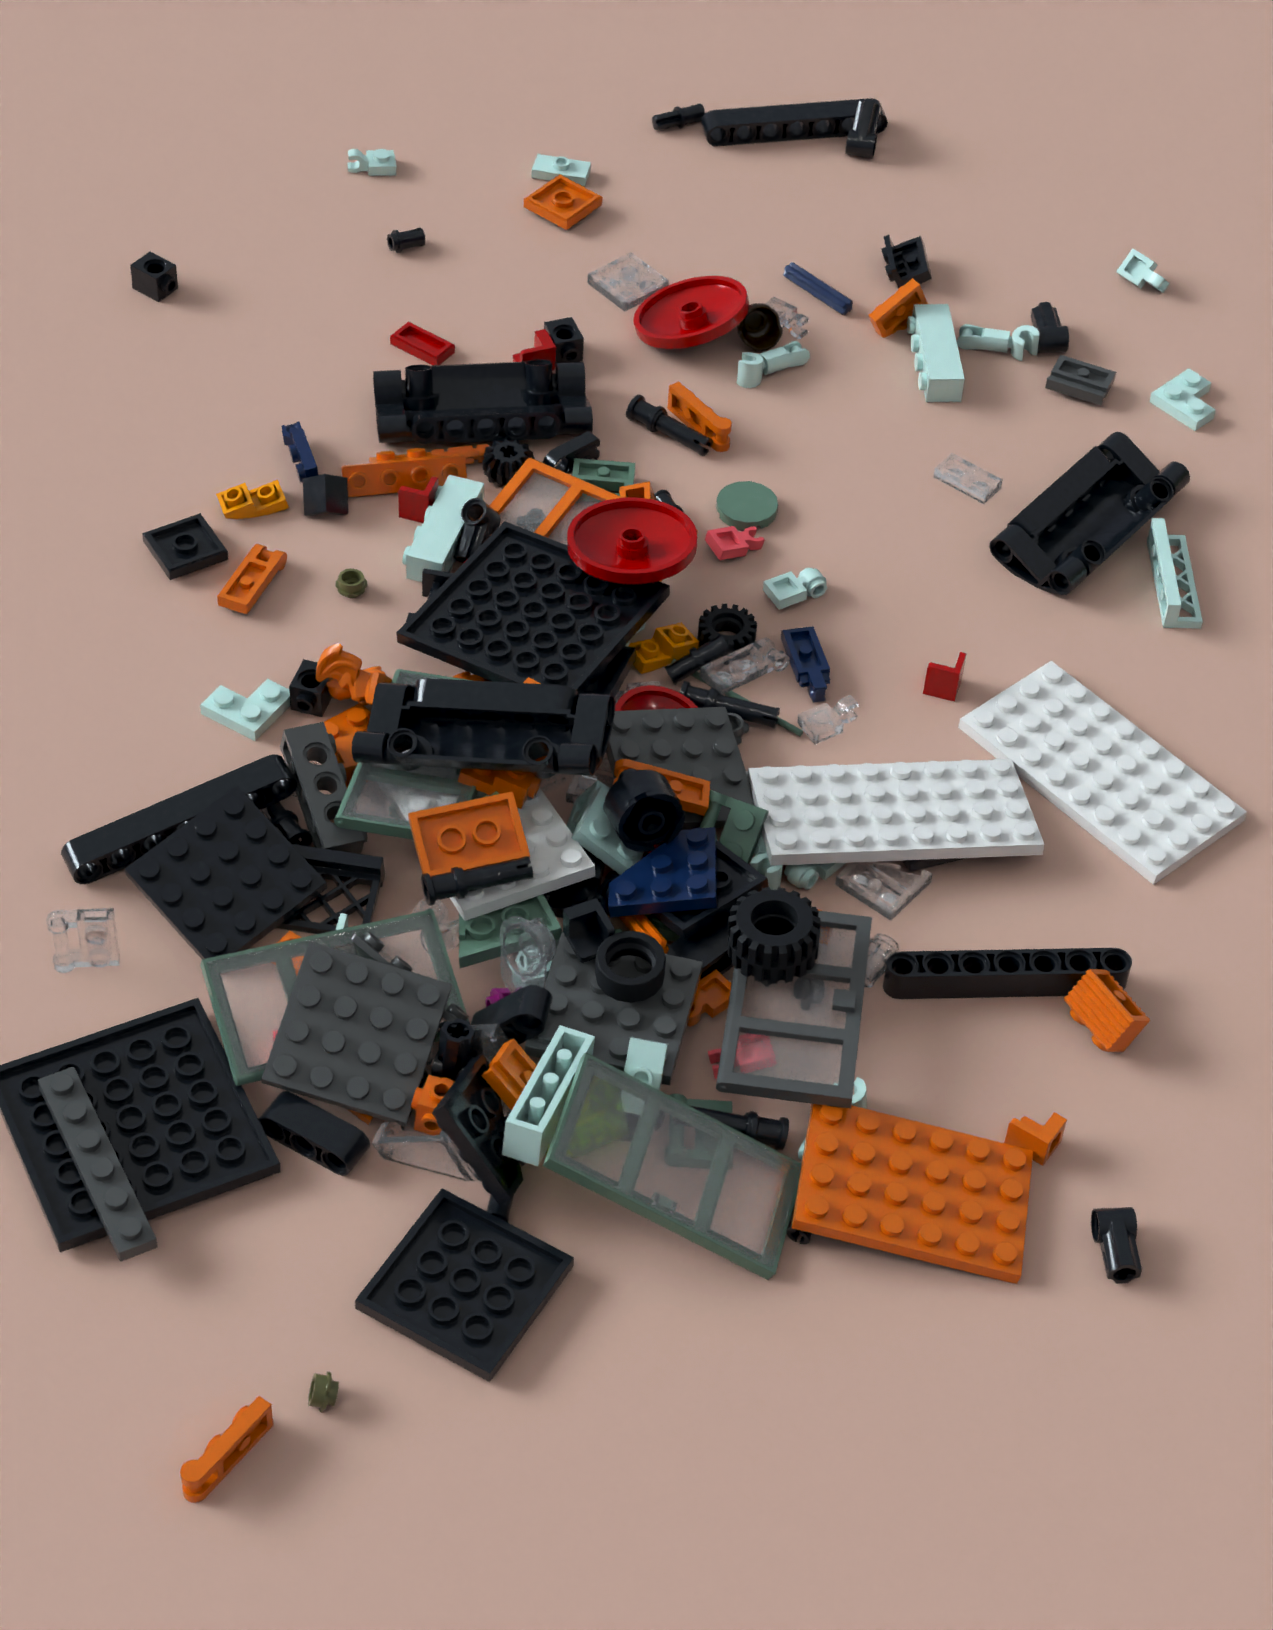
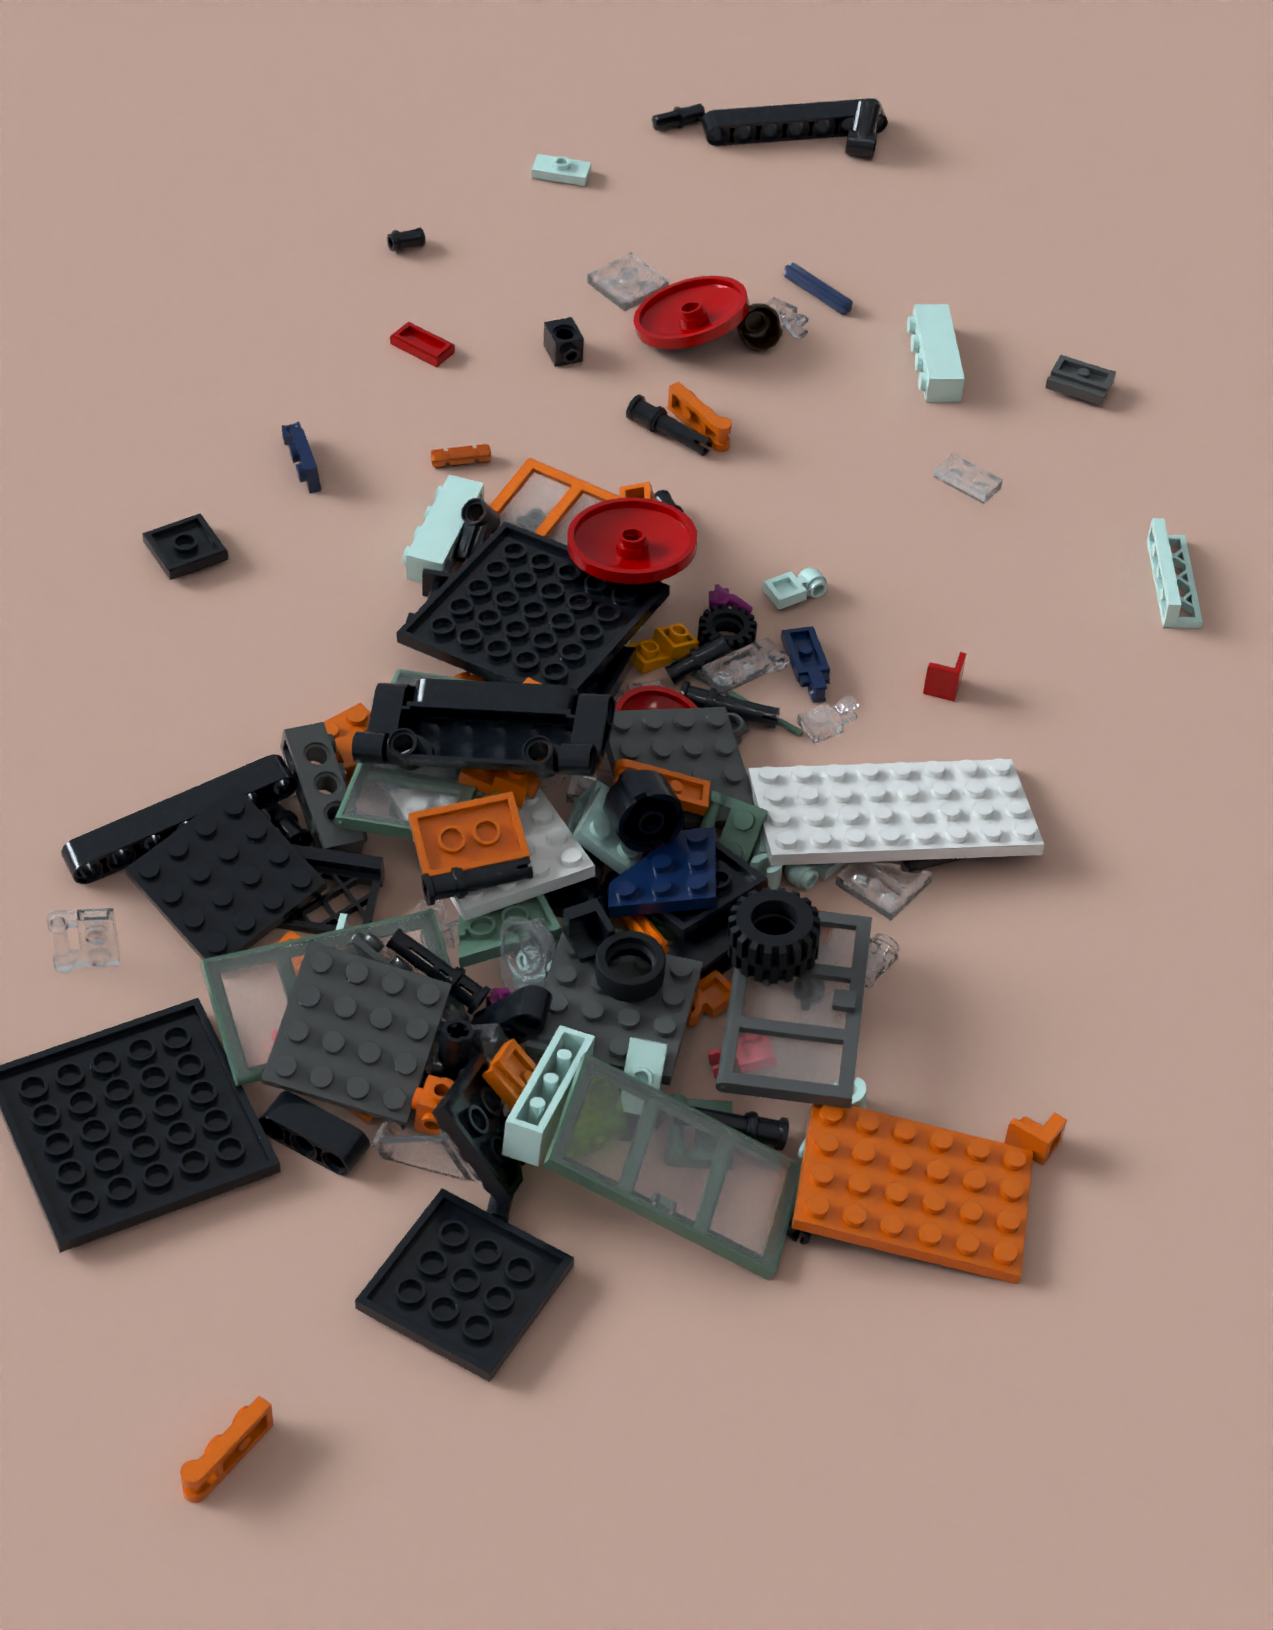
dark grey plate [38,1066,158,1262] -> none
black brick [130,251,178,302] -> none
light aqua plate [200,679,290,741] -> none
light orange slope [216,480,289,519] -> none
orange plate [217,544,287,615] -> none
black brick [289,659,334,717] -> none
black panel [303,474,348,516] -> none
olive plate [308,1371,339,1412] -> none
orange animal [316,643,392,705] -> none
olive plate [335,569,367,598] -> none
orange bracket [341,448,467,497] -> none
light aqua plate [347,149,397,176] -> none
black panel [373,359,593,444] -> none
red panel [398,476,439,523] -> none
black gear [482,438,535,487] -> none
red panel [513,329,556,371] -> none
orange plate [524,174,603,230] -> none
black piece [543,431,600,474] -> none
sand green plate [572,458,636,506] -> none
coral plate [705,526,765,560] -> none
sand green tile [716,481,778,530] -> none
light aqua piece [737,341,810,388] -> none
orange wing [868,278,928,338] -> none
black bracket [881,235,932,288] -> none
black beam [883,948,1132,999] -> none
light aqua piece [957,324,1039,361] -> none
white plate [958,661,1247,885] -> none
black panel [989,432,1190,595] -> none
black piece [1031,302,1069,353] -> none
orange brick [1064,969,1150,1052] -> none
black piece [1091,1207,1142,1283] -> none
light aqua plate [1116,248,1170,293] -> none
light aqua plate [1149,368,1216,431] -> none
none -> black pin [386,928,491,1015]
none -> magenta plate [709,584,753,615]

